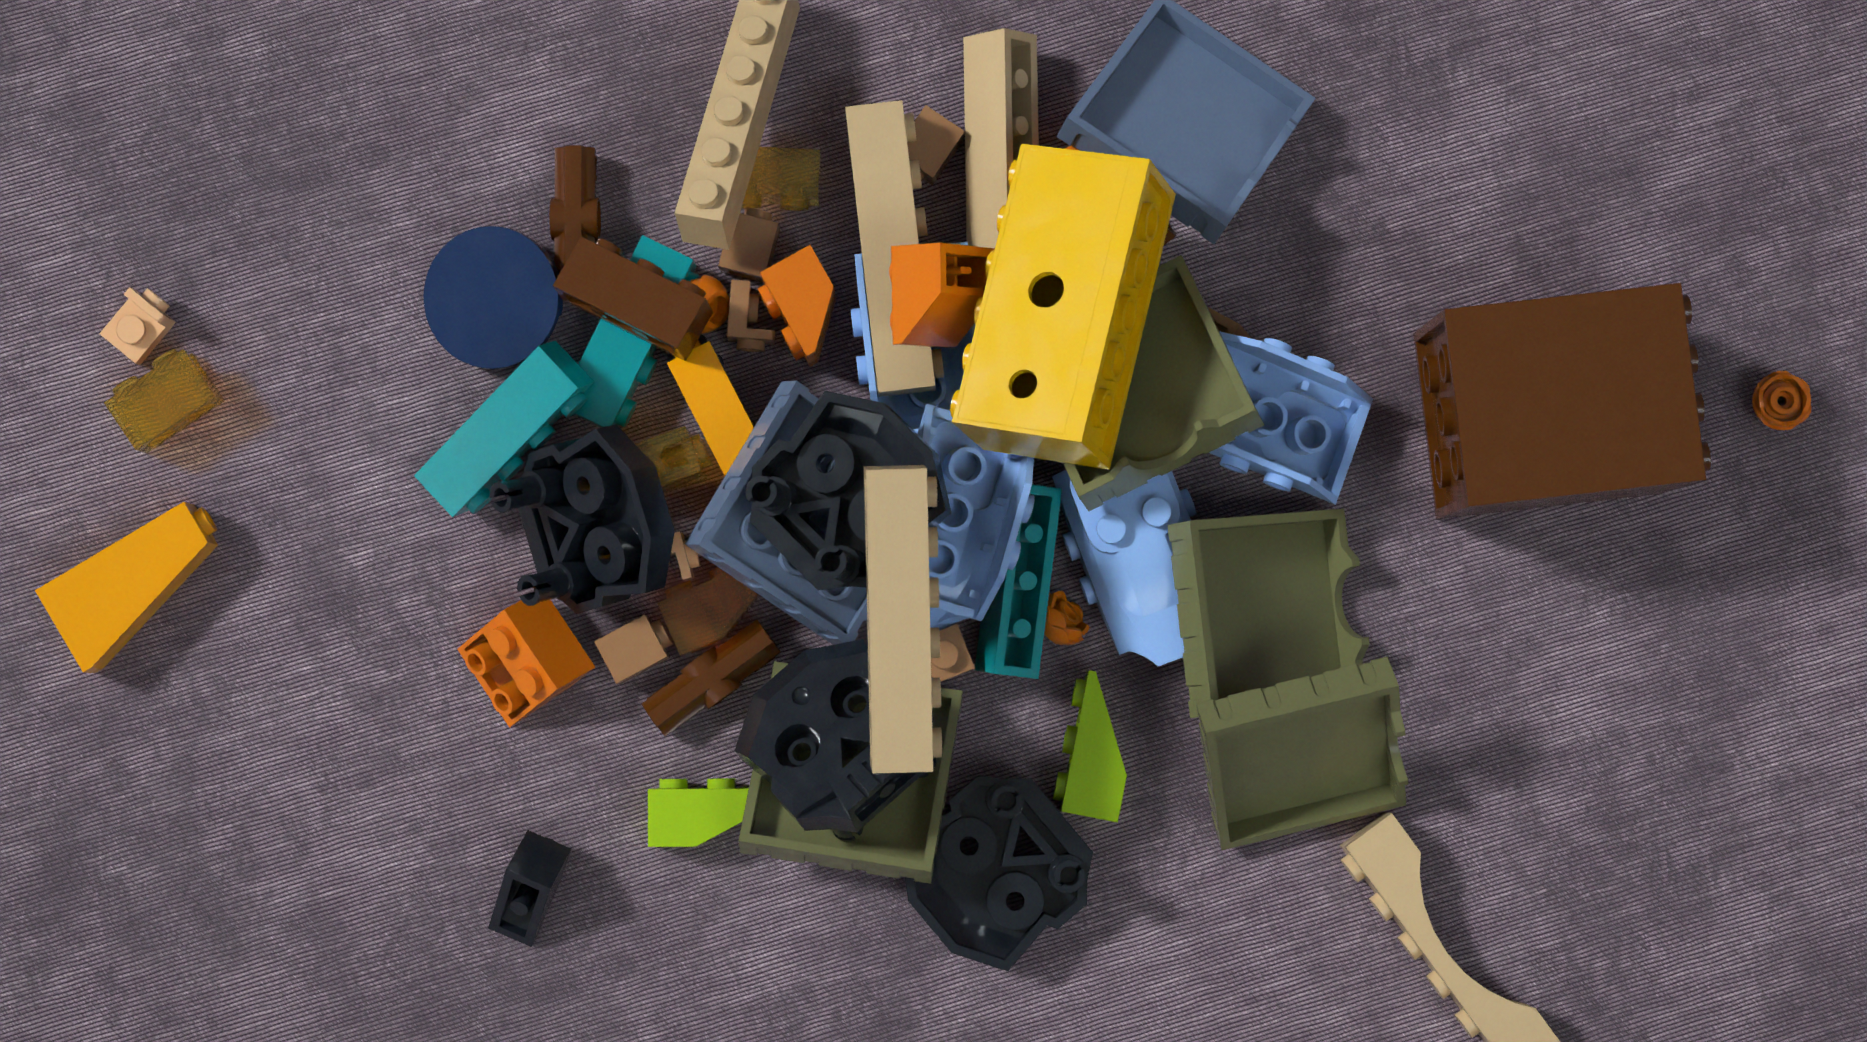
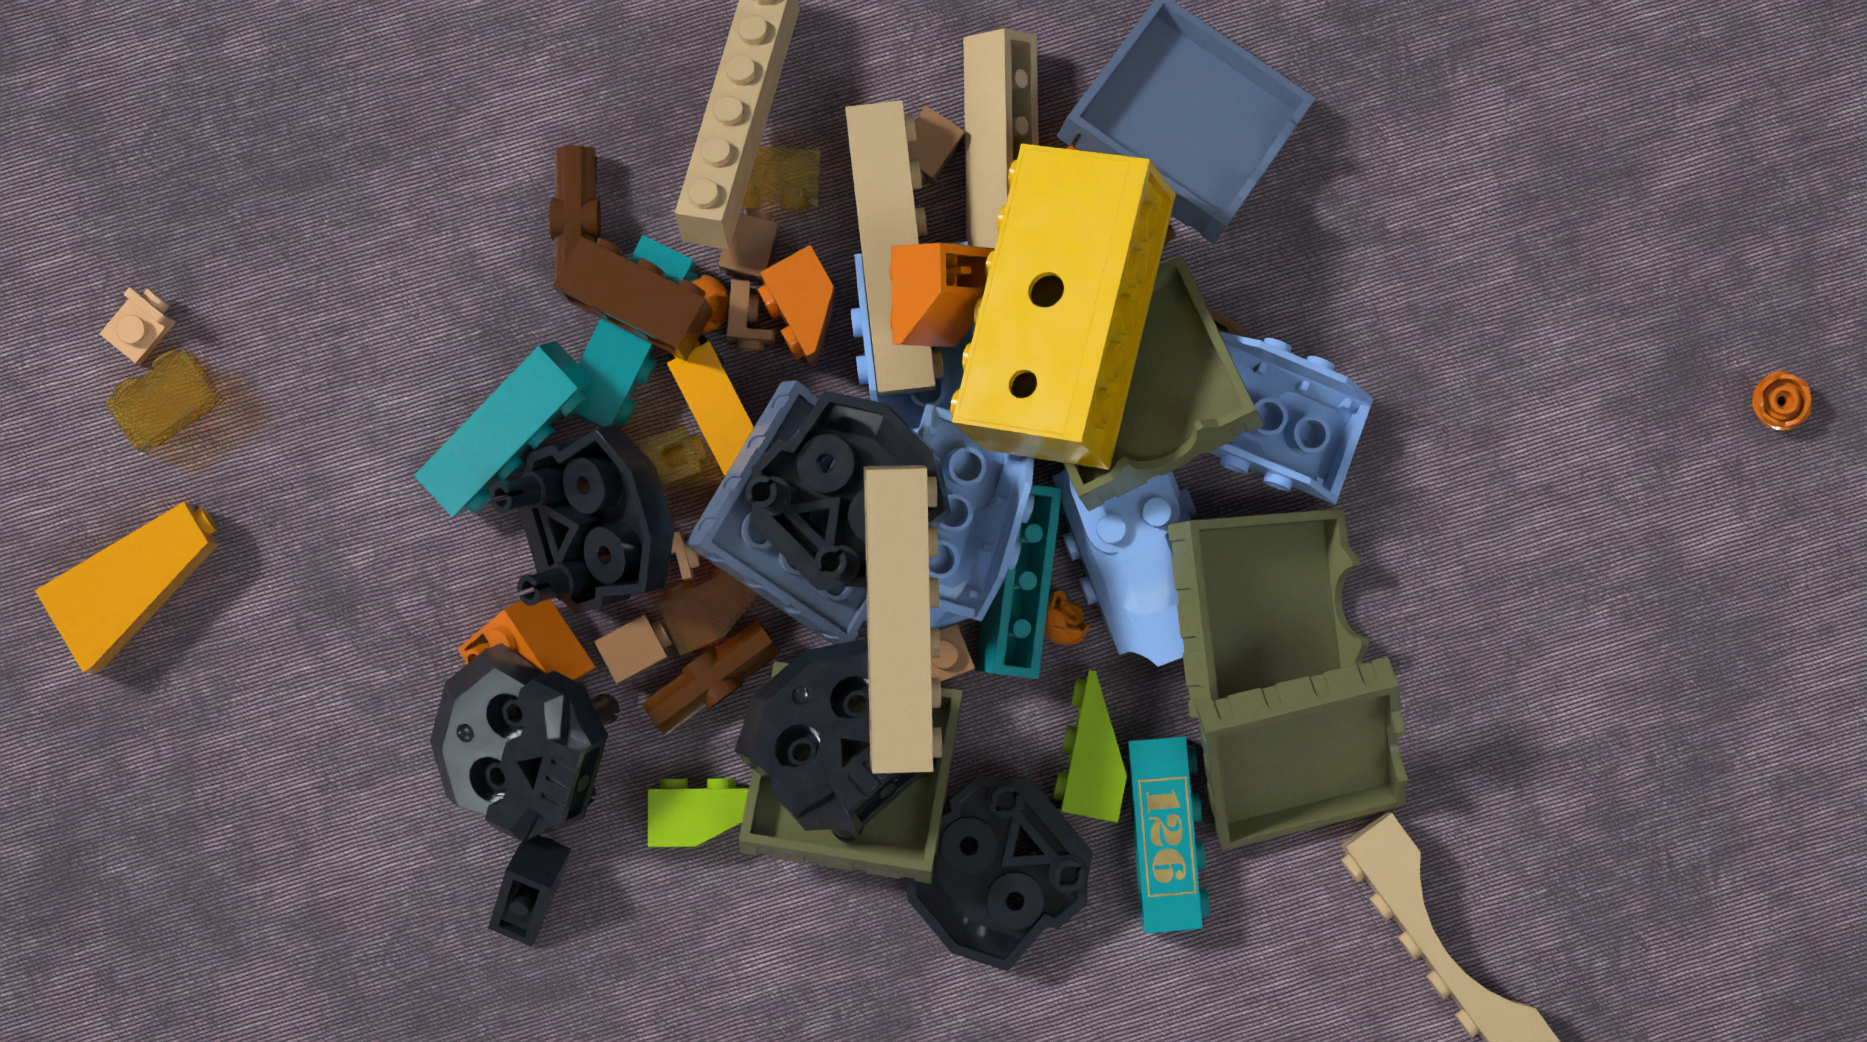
dark blue tile [423,226,563,369] -> none
reddish brown container [1413,283,1711,519] -> none
none -> black brick [430,643,620,842]
none -> teal brick [1126,736,1210,934]

